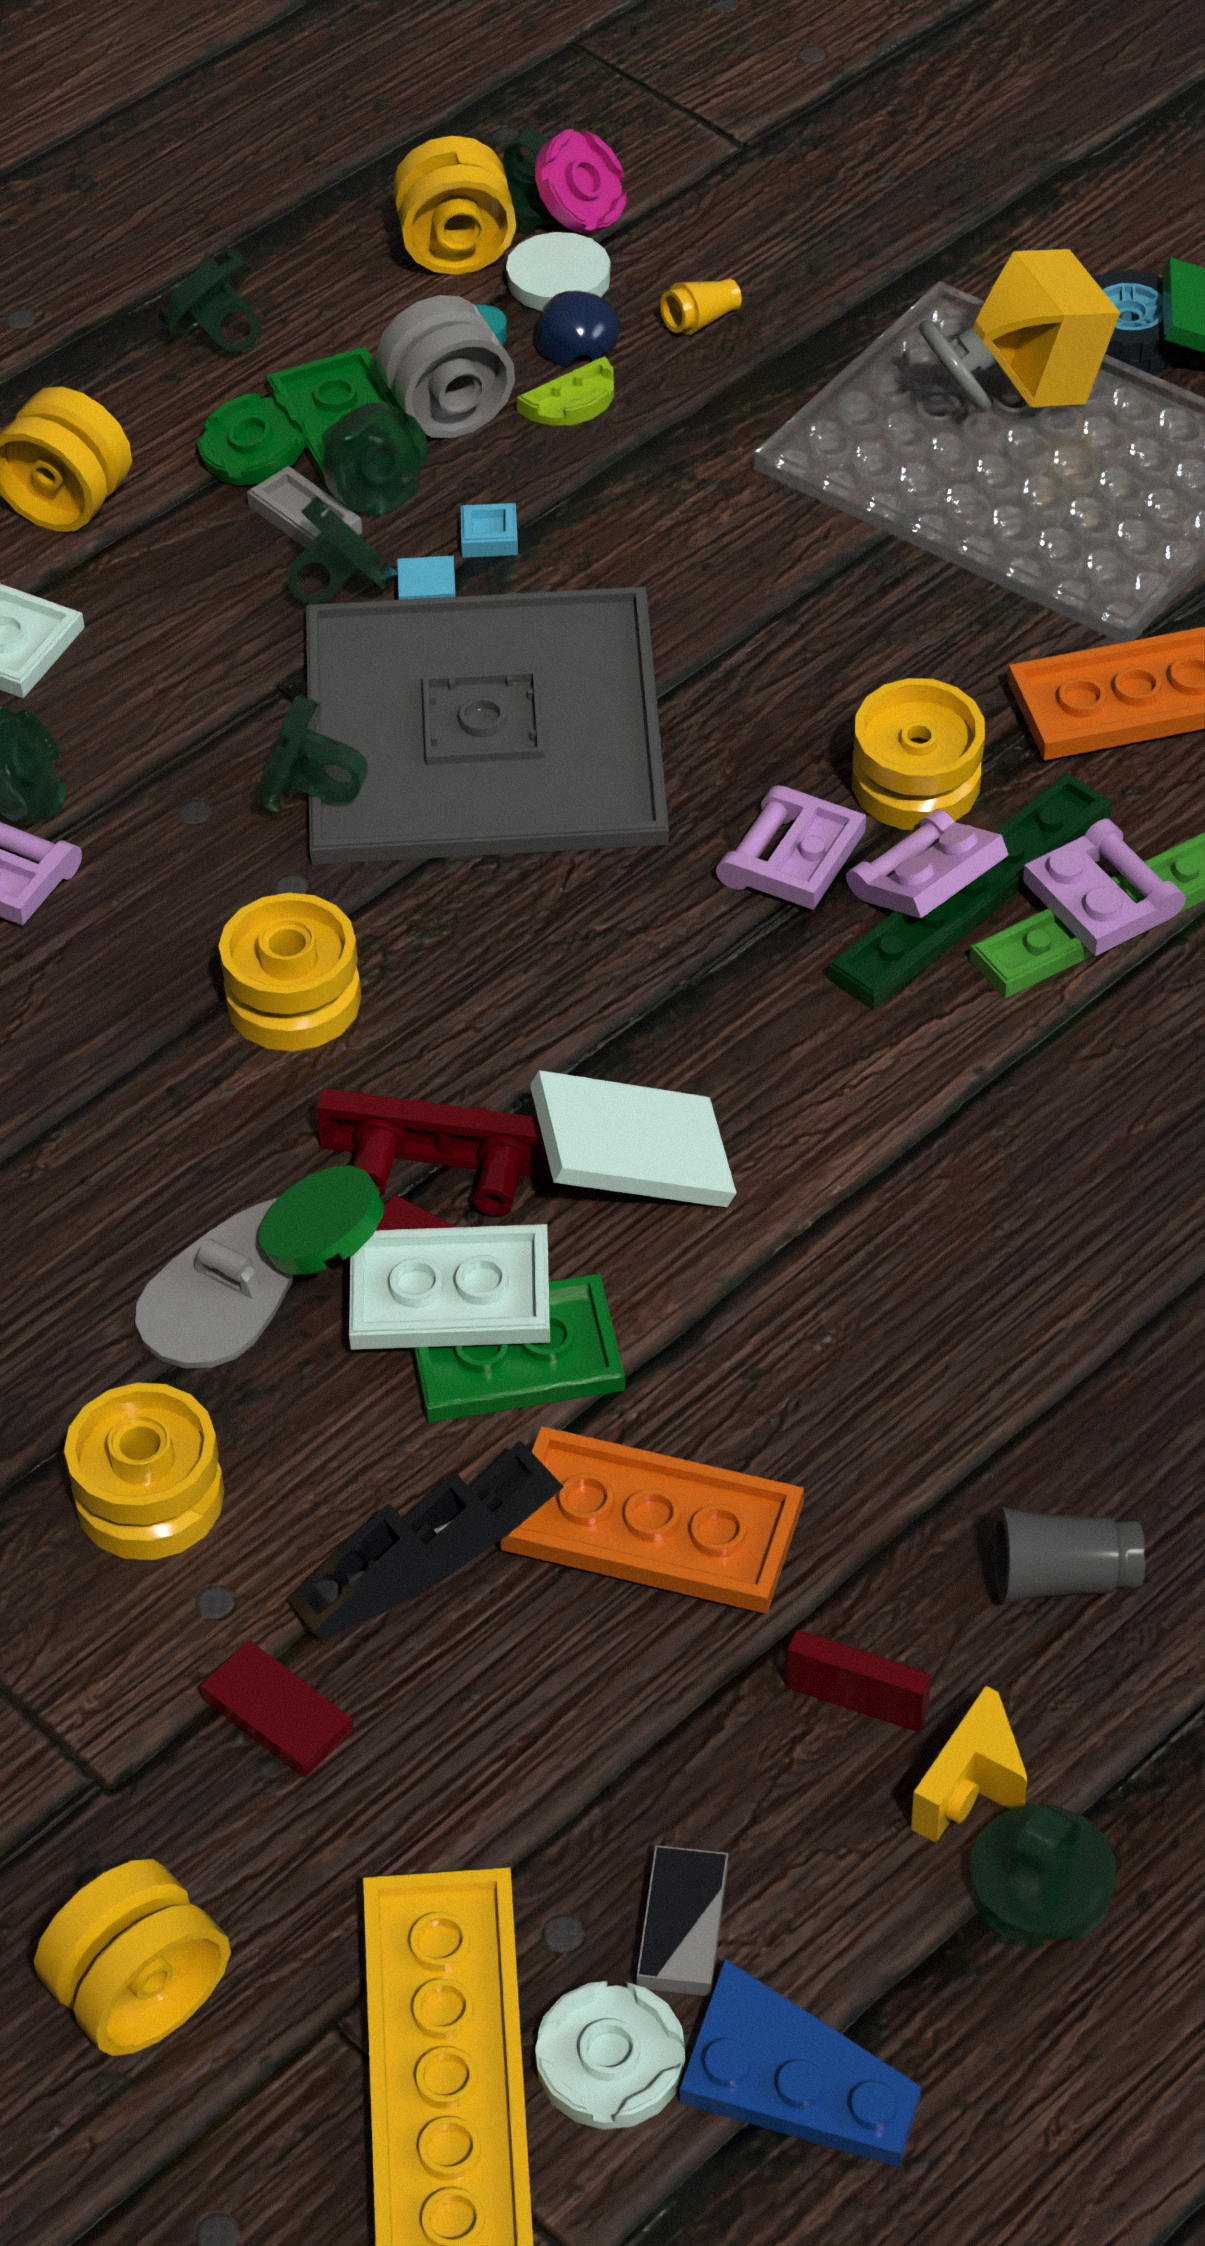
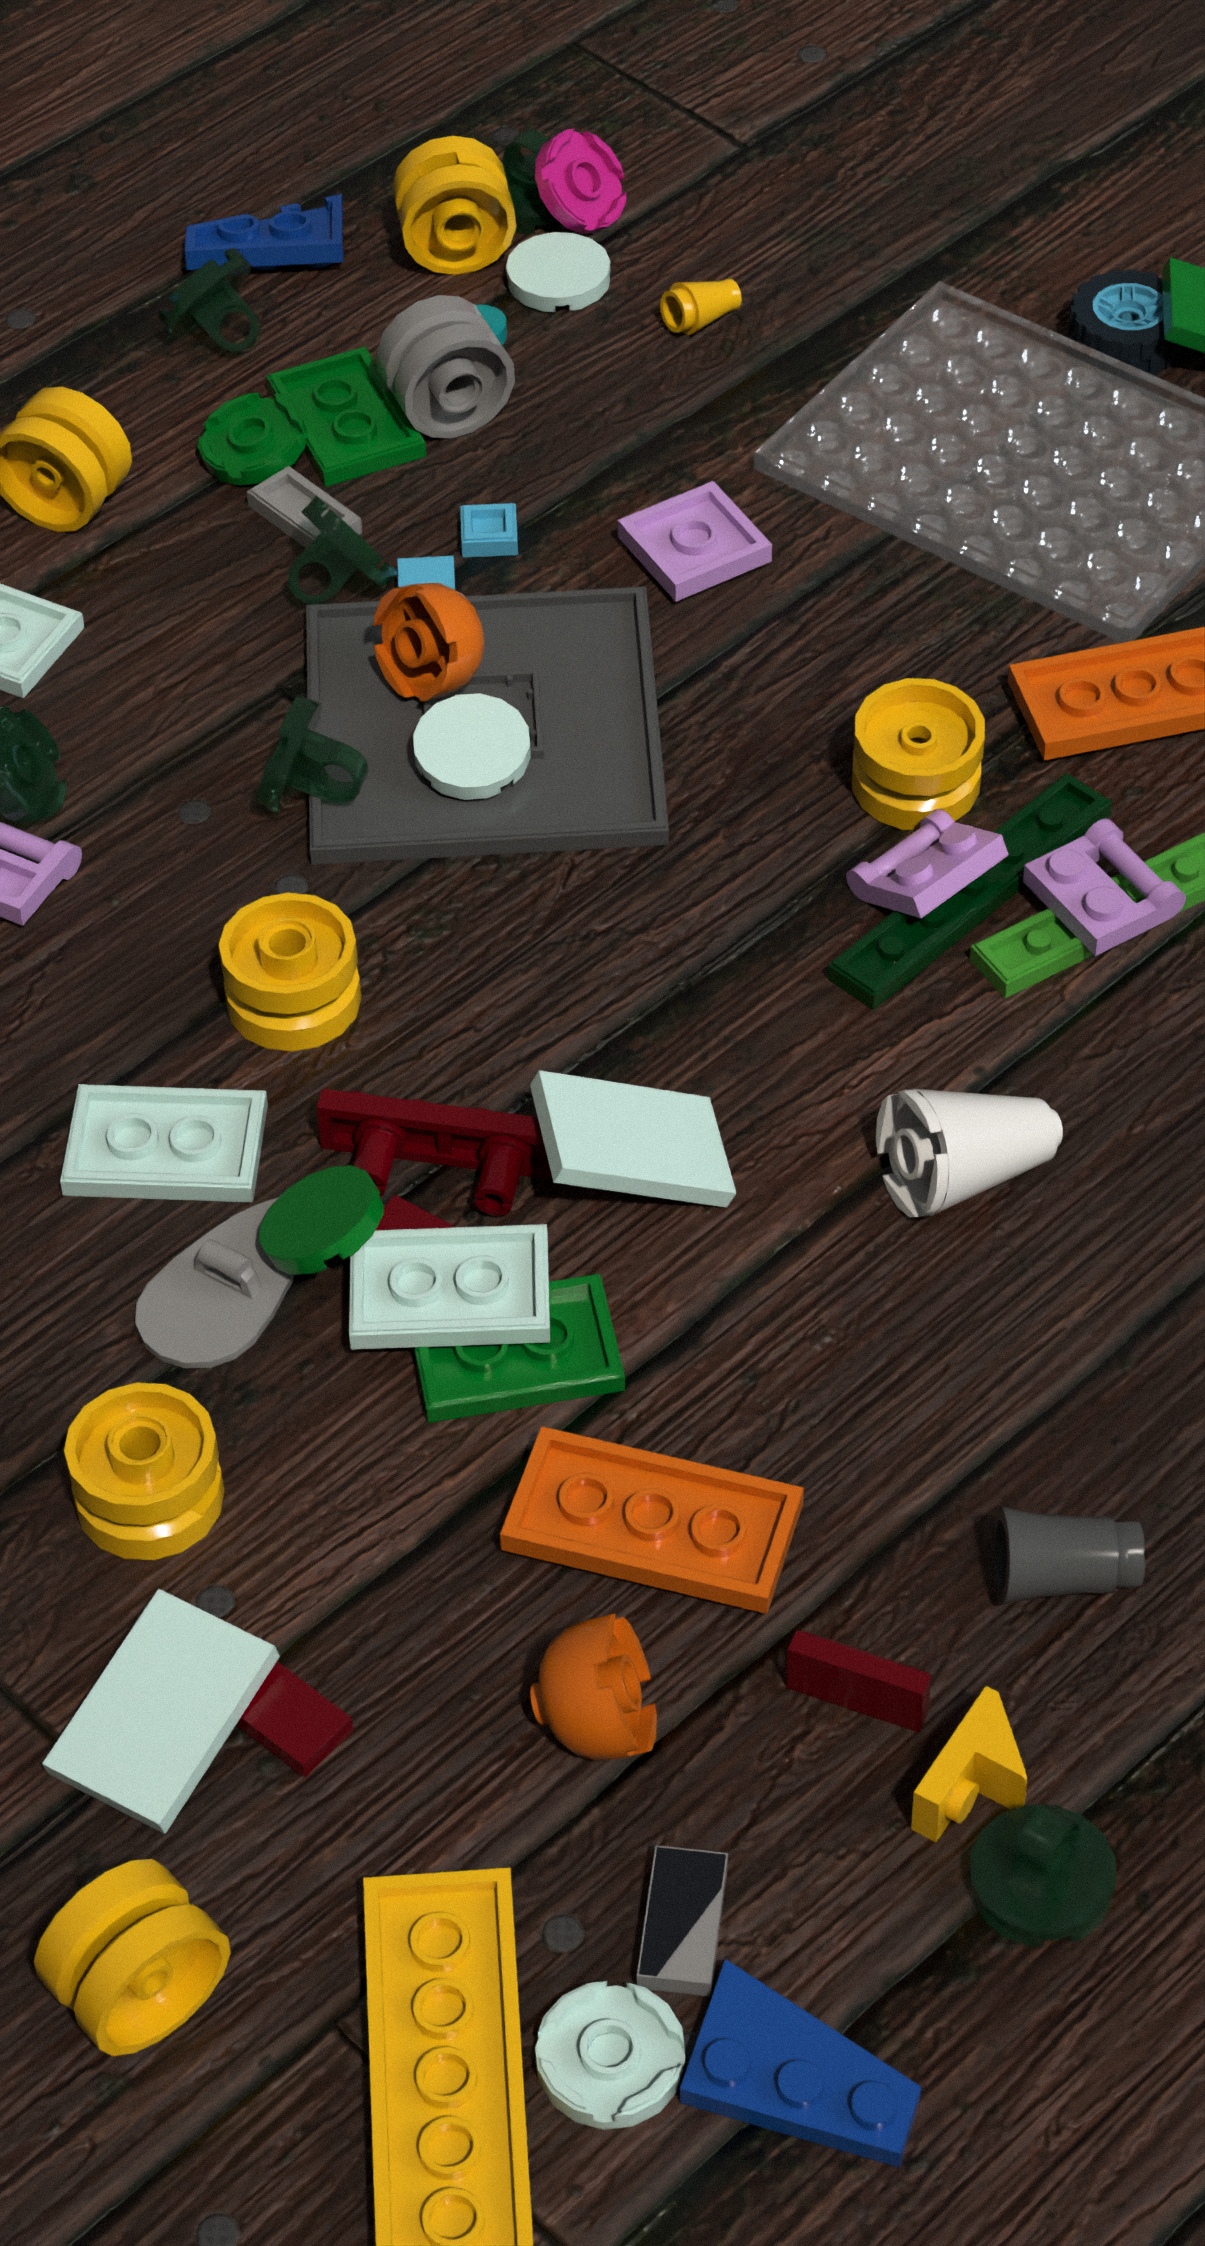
black slope [287,1440,564,1640] -> none
clear green tile [322,402,429,515] -> none
lime tile [516,356,614,426] -> none
dark blue hair [534,290,620,367] -> none
lavender plate [716,785,866,910] -> none
yellow piece [919,249,1120,413] -> none
none -> light aqua tile [42,1589,280,1834]
none -> light aqua tile [60,1084,268,1203]
none -> blue wing [185,194,344,273]
none -> orange cylinder [373,583,484,701]
none -> light aqua tile [413,693,531,800]
none -> orange cylinder [530,1613,657,1761]
none -> lavender plate [618,481,772,602]
none -> white cone [876,1088,1063,1217]

